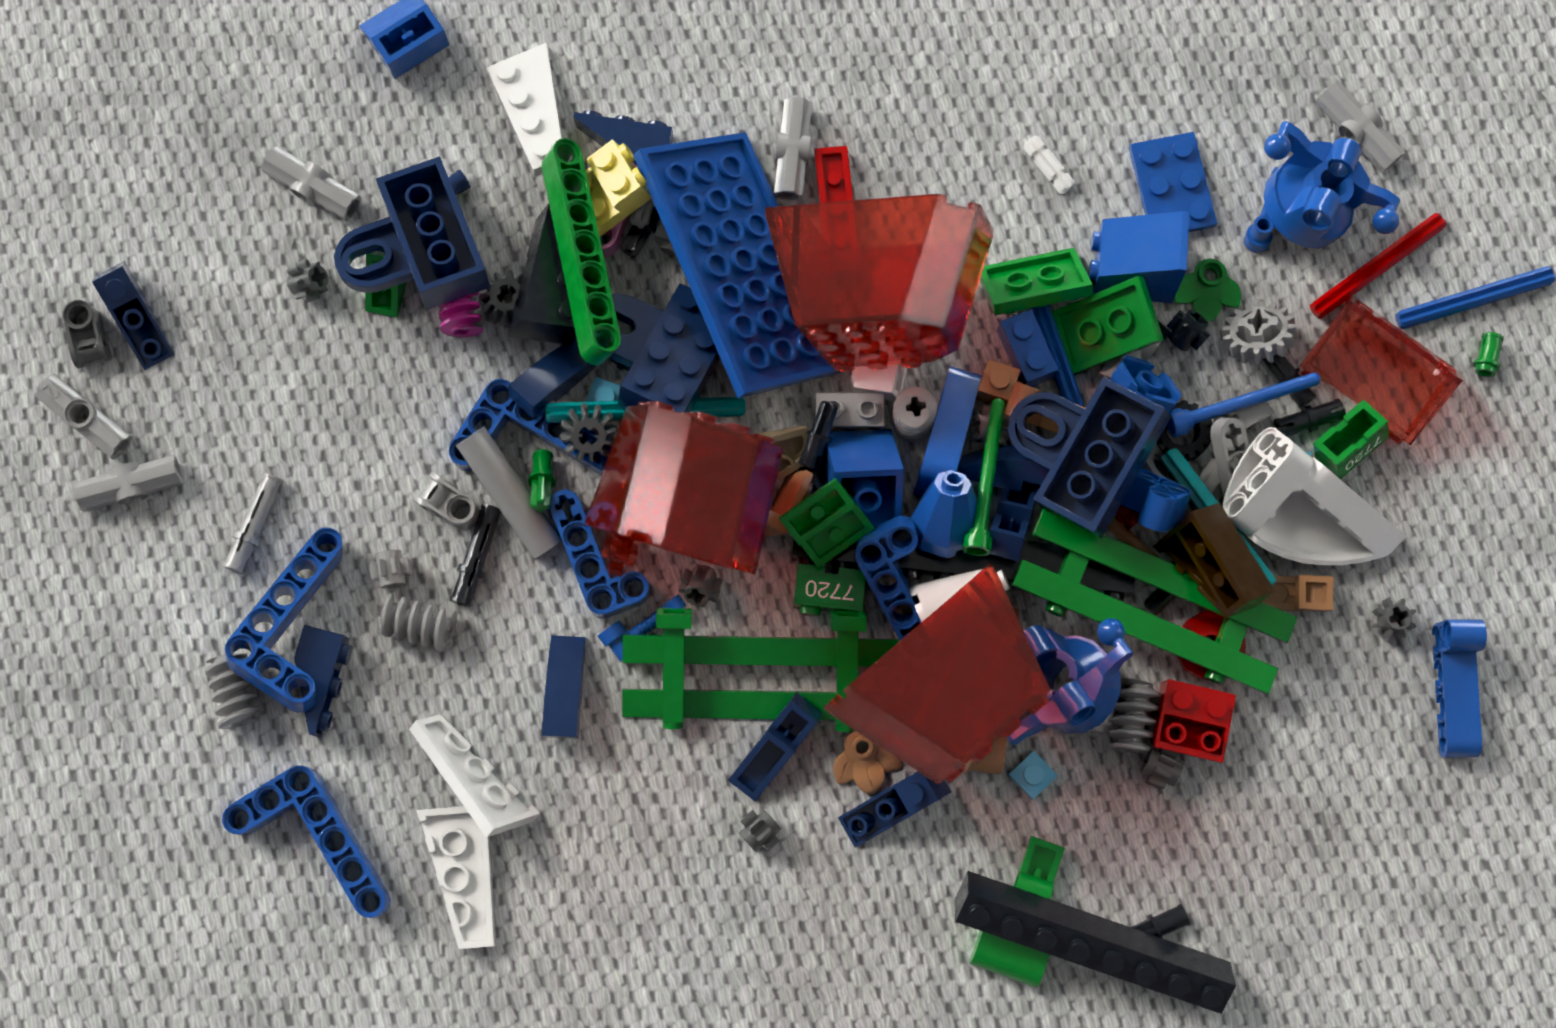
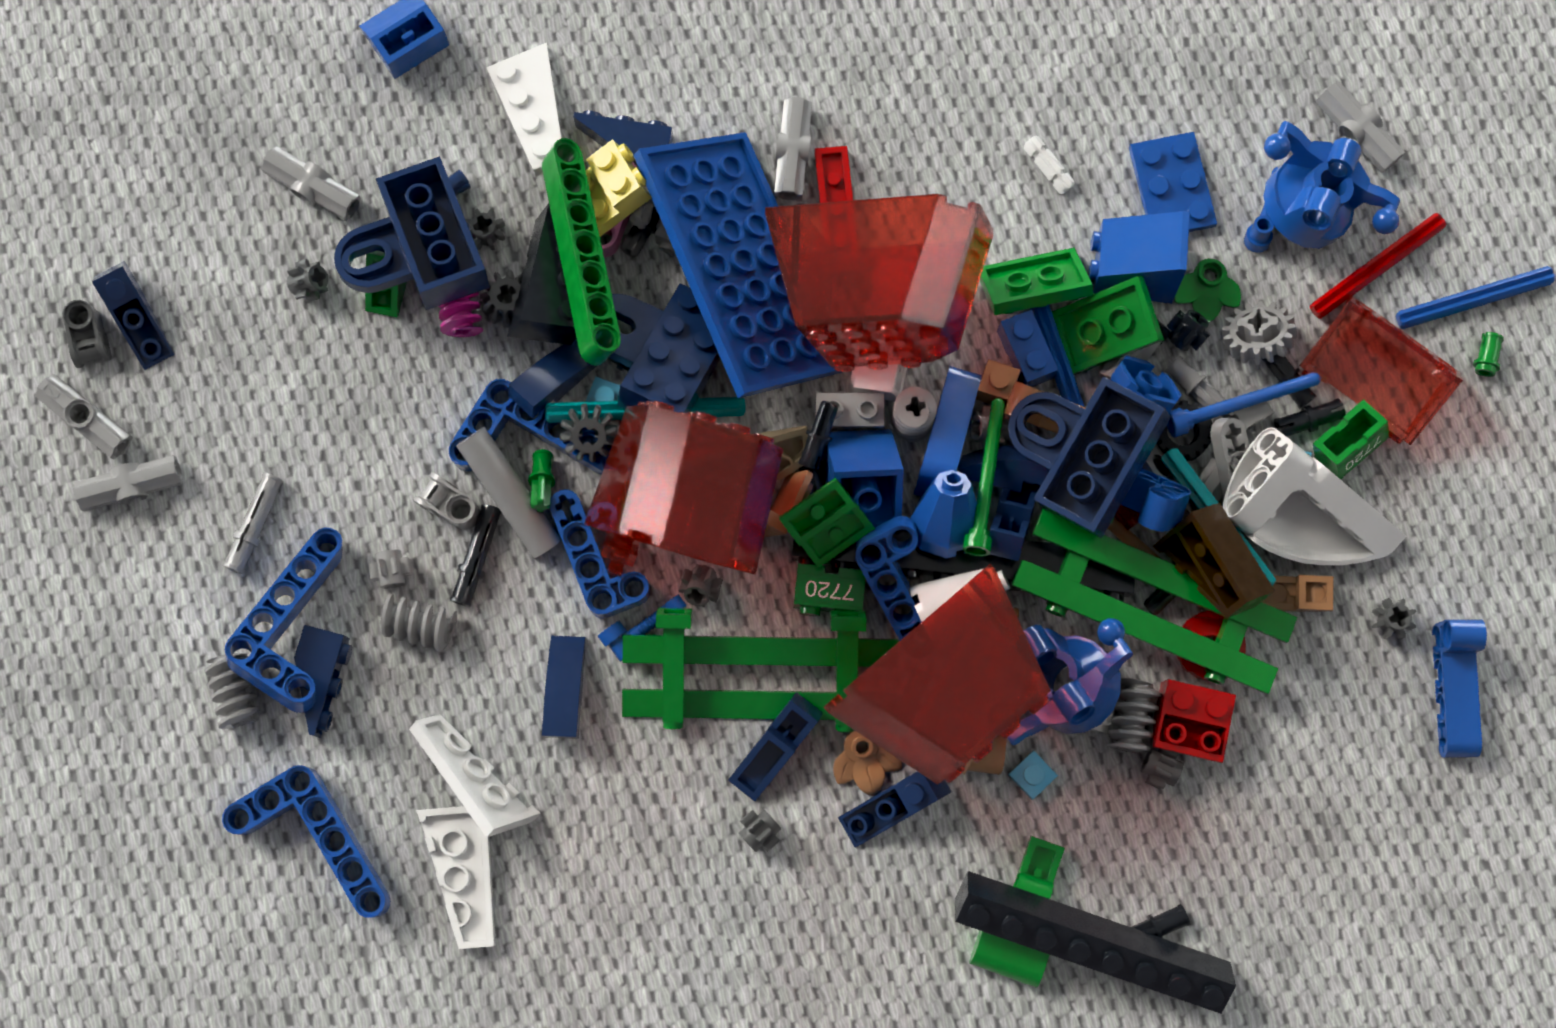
none -> dark grey gear [465,209,505,251]
none -> light grey axle [1165,356,1226,407]

